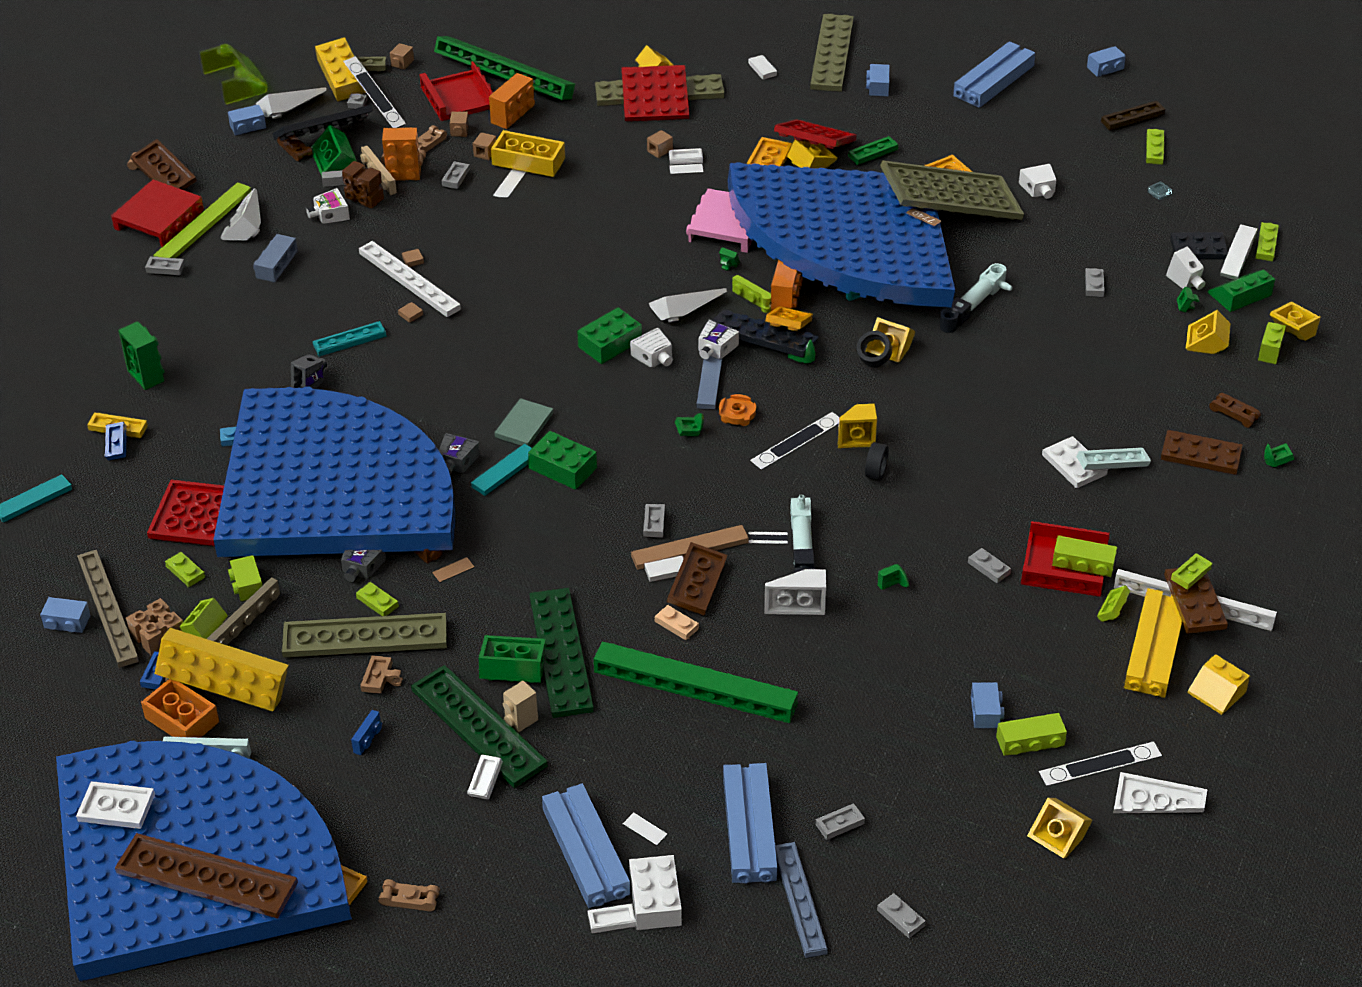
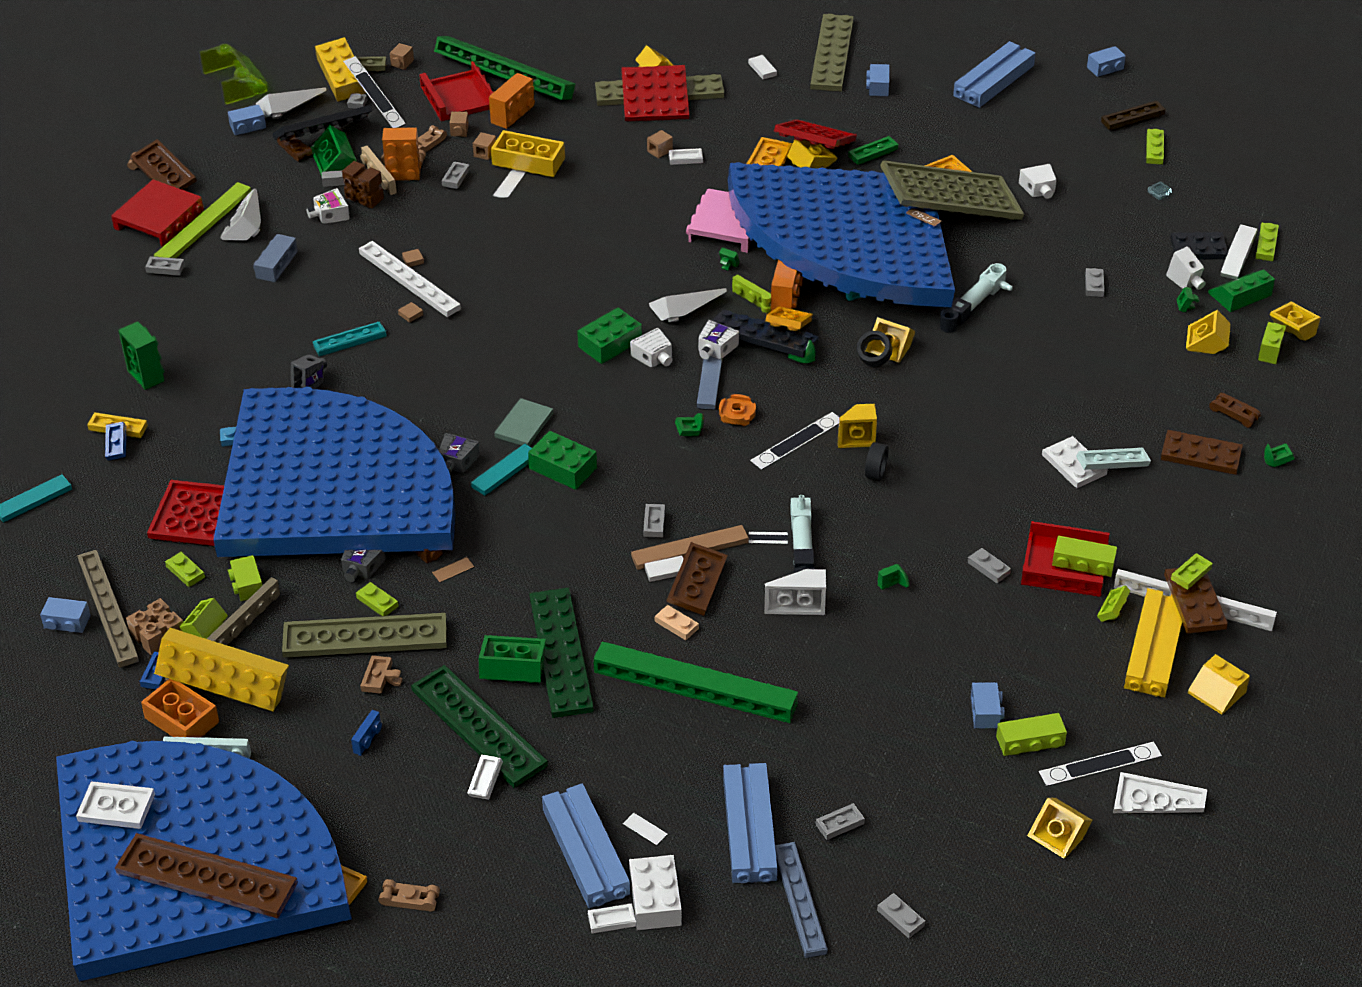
tan brick [503,681,538,732] -> none
white sticker [670,164,703,174] -> none

